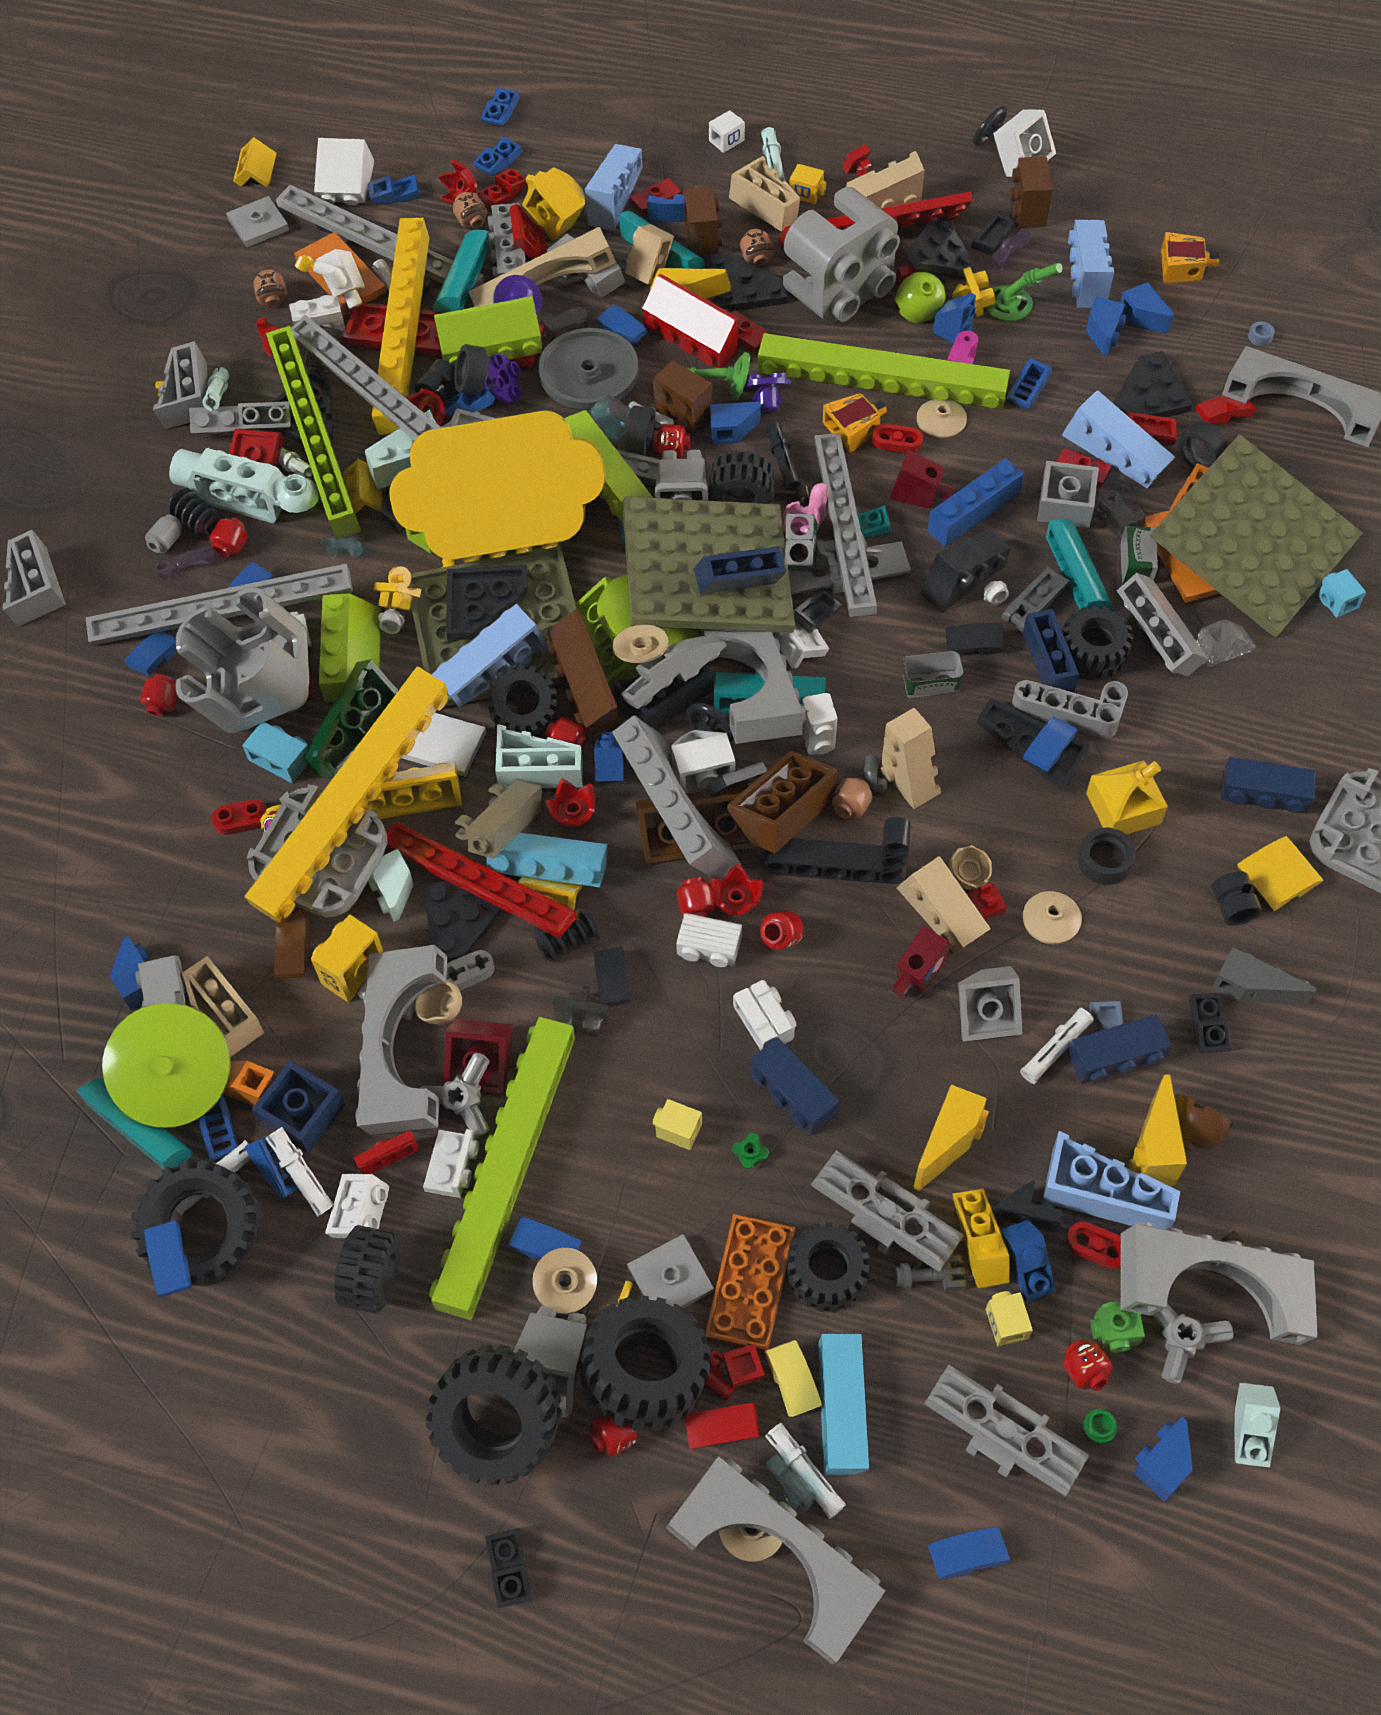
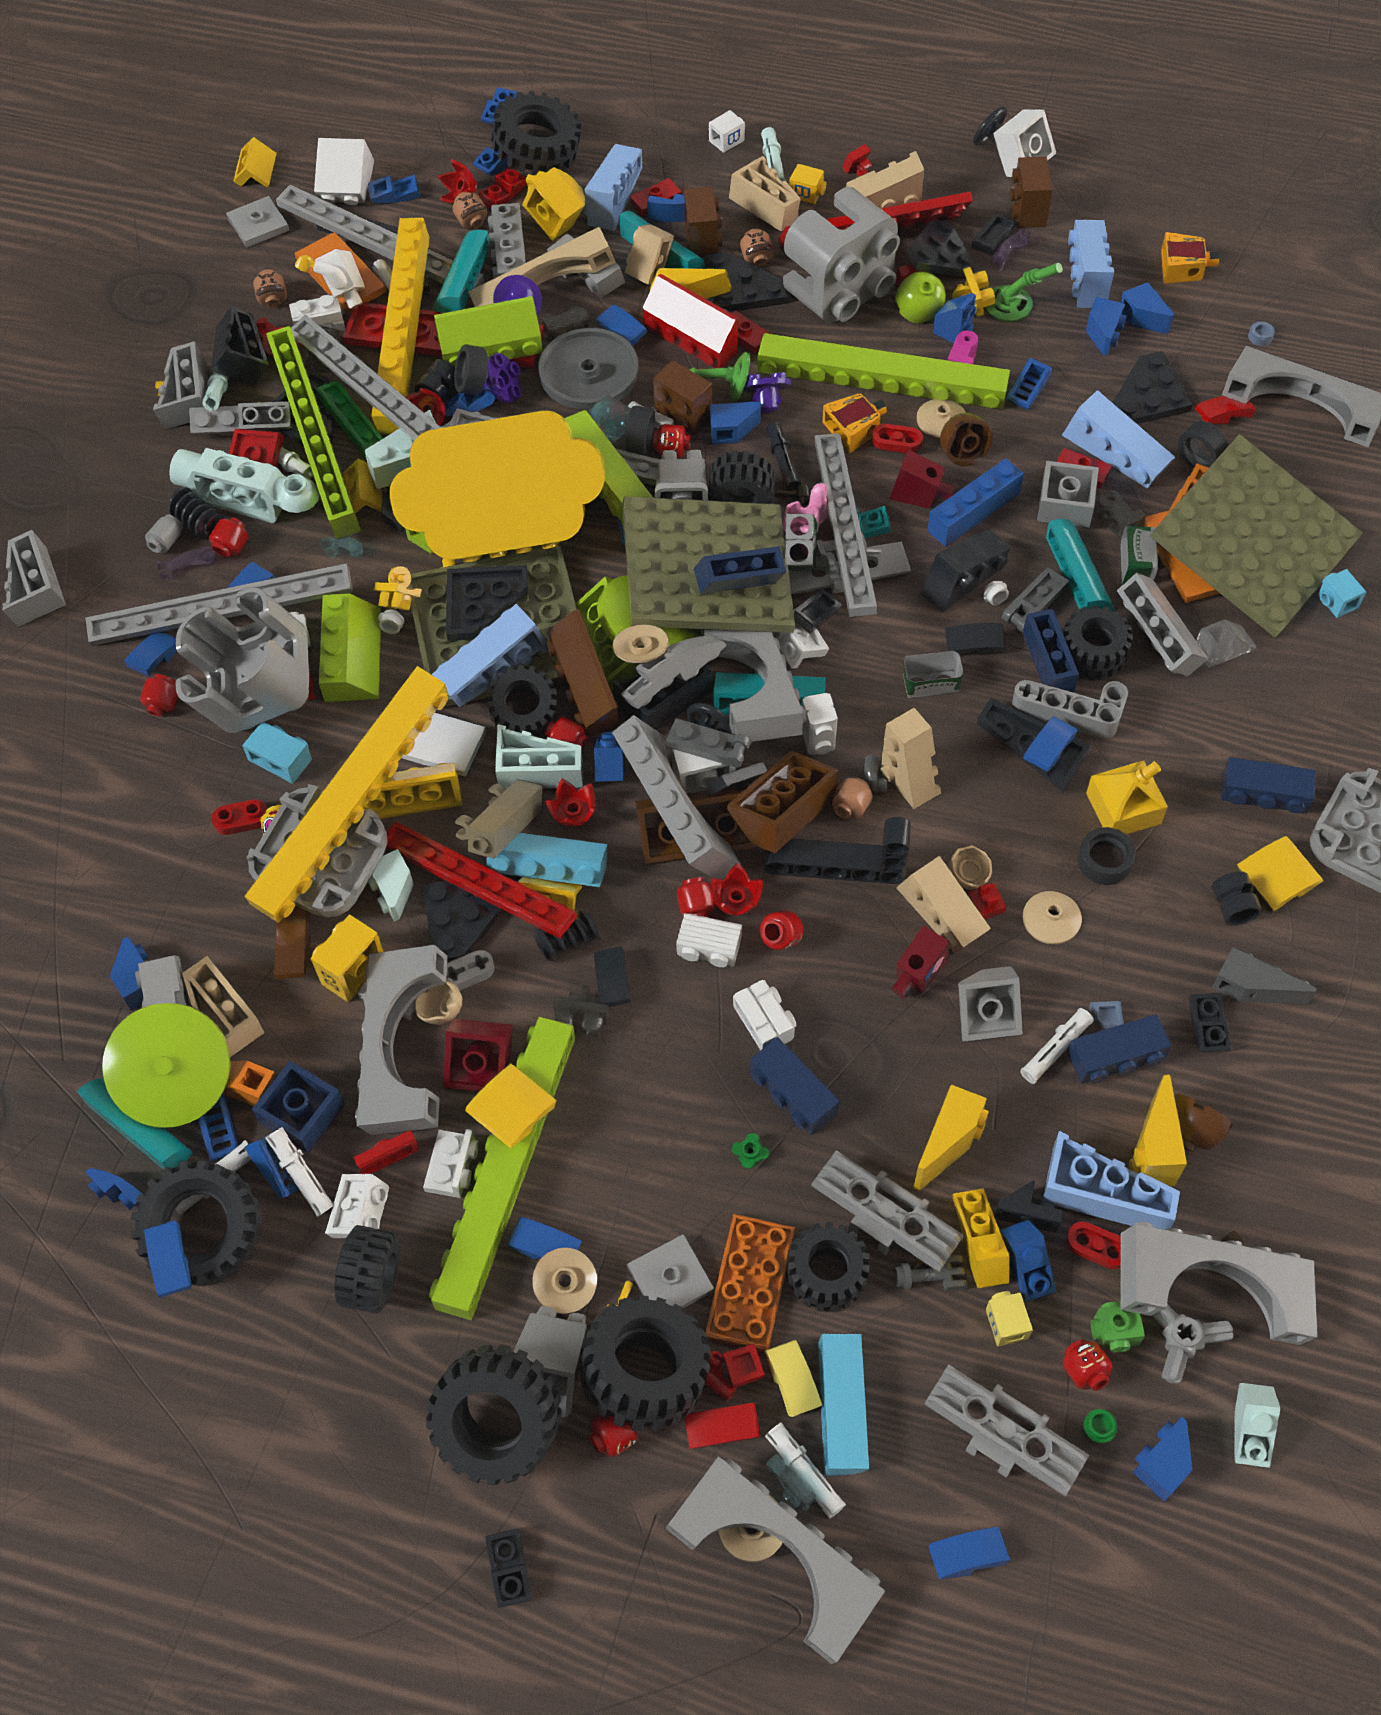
dark green wedge [303,659,399,778] -> none
light grey bush [420,1053,489,1138] -> none
red tile [510,203,547,260] -> none
light yellow brick [653,1099,702,1150] -> none
red plate [1126,412,1177,445] -> none
none -> blue slope [85,1168,143,1210]
none -> black wedge [211,306,269,385]
none -> green tile [315,380,384,458]
none -> yellow slope [465,1064,557,1149]
none -> black tyre [491,91,582,175]
none -> dark grey plate [666,718,751,767]
none -> reddish brown cylinder [940,413,993,467]

